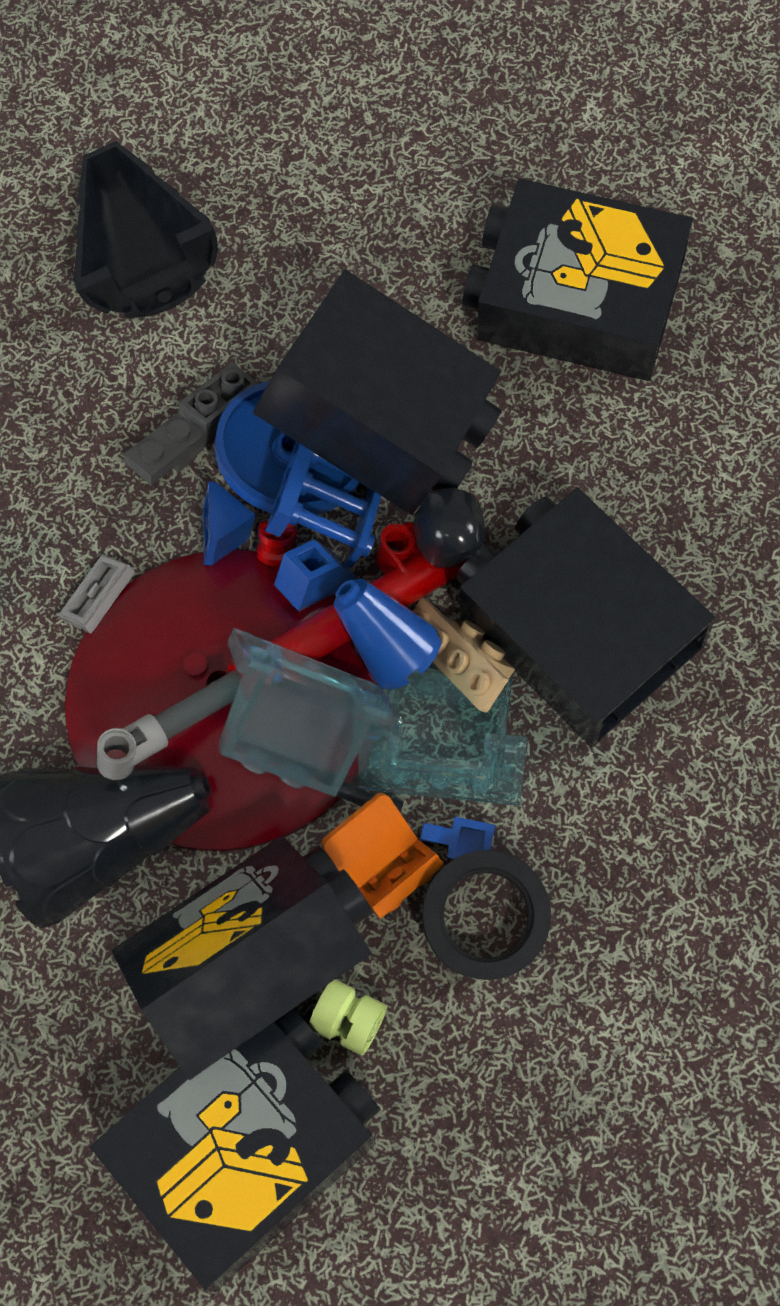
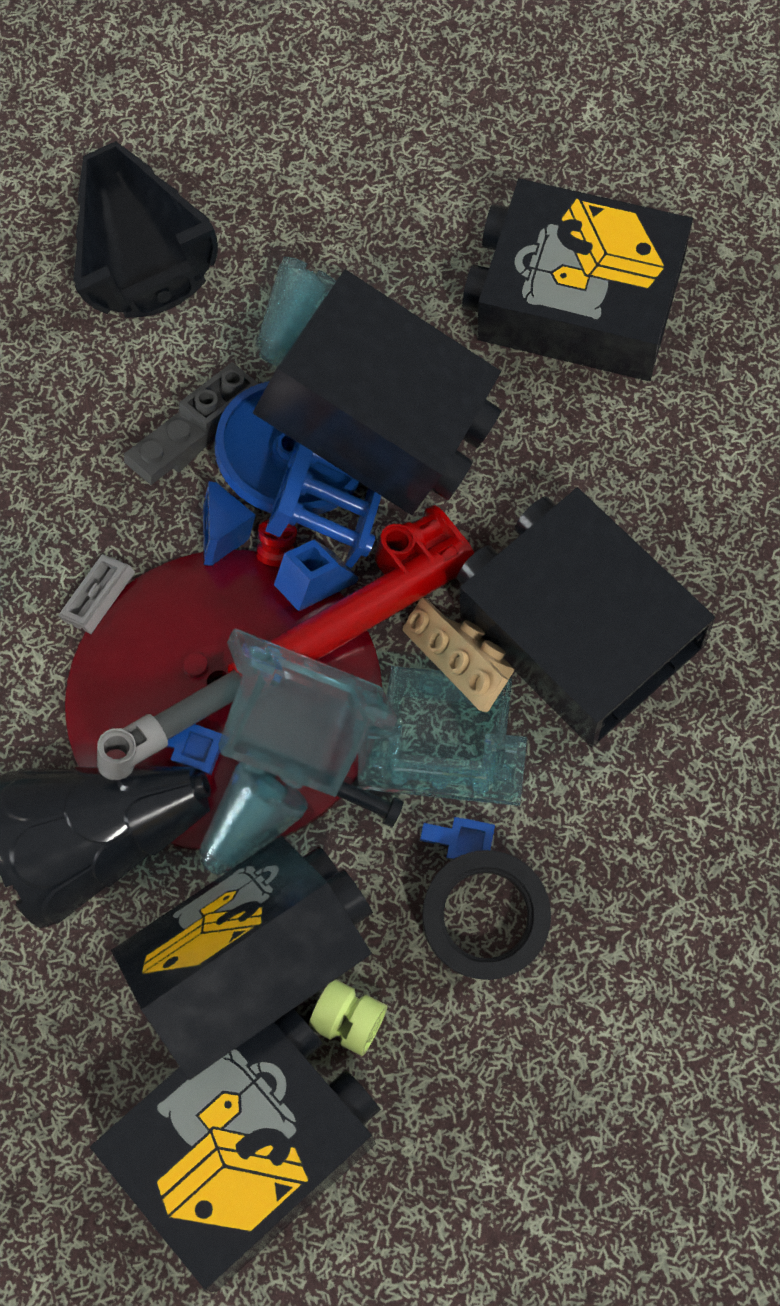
orange bracket [321,793,444,919] -> none
blue cone [334,579,441,690] -> none
black piece [414,488,485,568] -> none
none -> blue plate [167,724,226,775]
none -> clear light blue cone [199,757,308,875]
none -> clear light blue cone [256,257,336,366]

